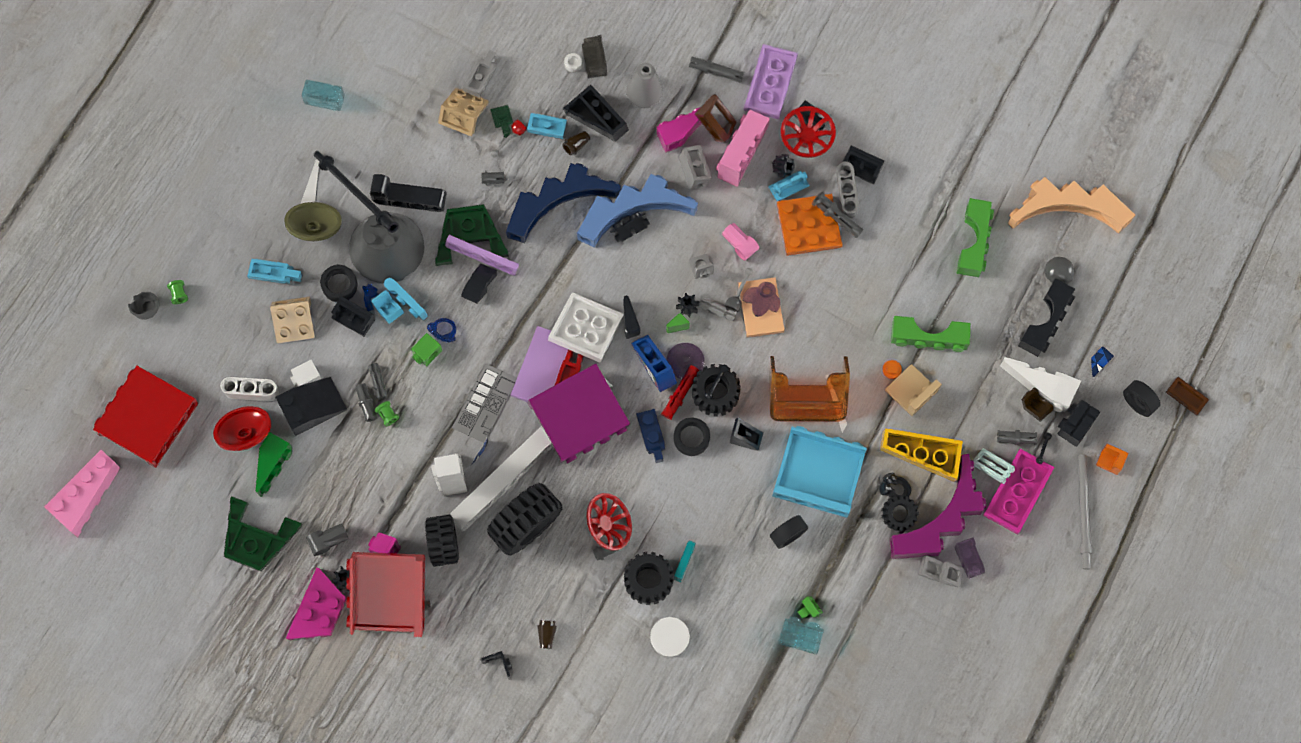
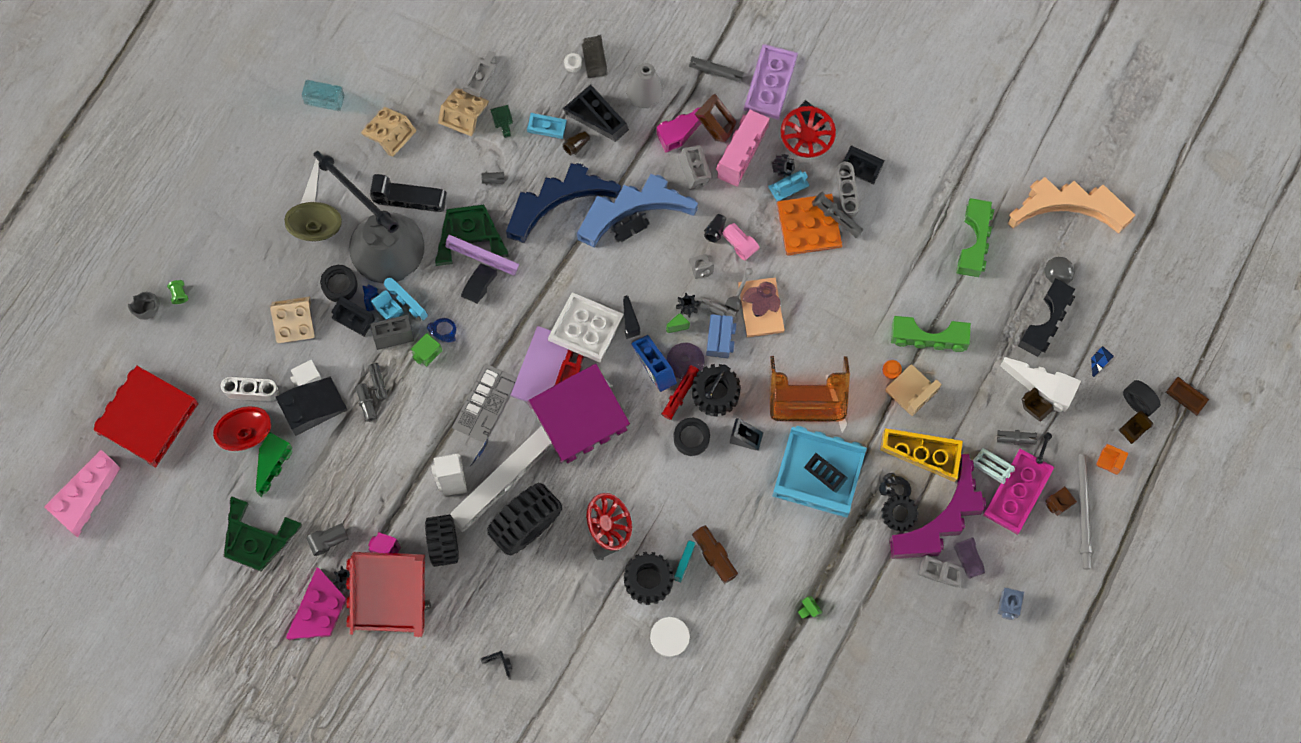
medium azure hinge [247,259,303,284] -> none
bright green bush [375,401,399,427] -> none
hinge [491,119,527,157] -> none
dark brown cone [537,620,557,649] -> none
dark blue hinge [636,409,665,463] -> none
black tyre [770,515,809,549] -> none
clear light blue brick [778,617,824,655] -> none
black brick [1057,400,1100,447] -> none
none -> tan bracket [361,107,417,157]
none -> dark grey hinge [371,315,414,350]
none -> reddish brown piece [692,525,738,584]
none -> black cone [704,214,726,243]
none -> medium blue brick [706,314,737,358]
none -> black slope [804,453,848,493]
none -> sand blue brick [998,588,1024,620]
none -> reddish brown bracket [1046,487,1077,516]
none -> dark brown bracket [1119,411,1154,444]

